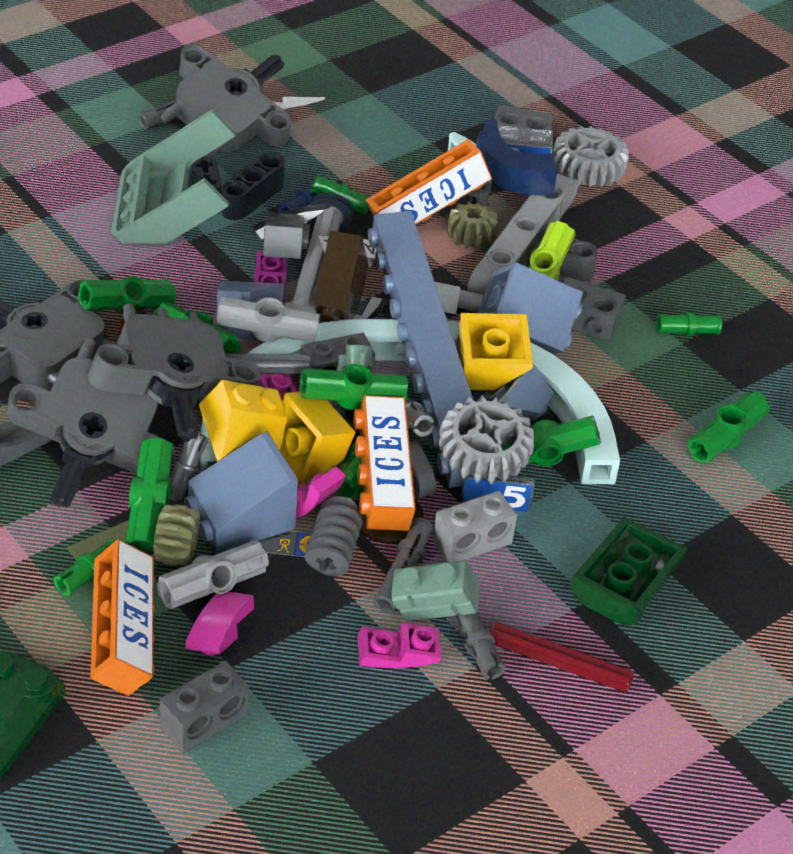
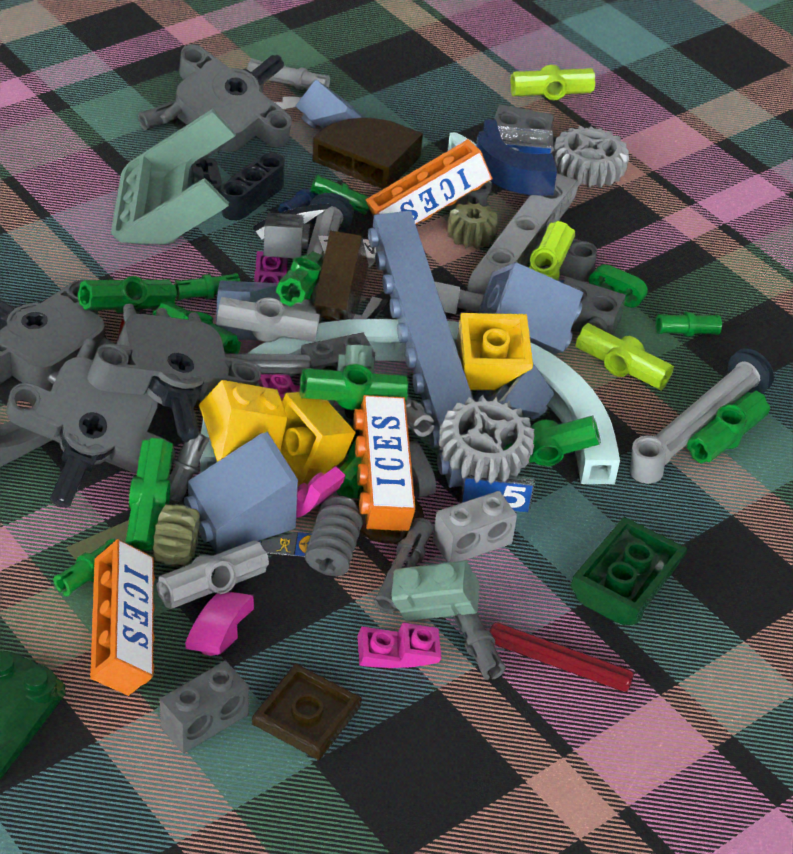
none -> green pin [174,273,240,301]
none -> light grey pin [247,58,330,90]
none -> dark brown plate [252,663,362,761]
none -> green piece [276,251,323,307]
none -> sand blue slope [296,79,366,129]
none -> dark brown brick [312,118,423,189]
none -> lime piece [510,64,595,100]
none -> lime piece [575,323,674,390]
none -> green beam [589,264,648,308]
none -> light grey piece [630,348,774,484]

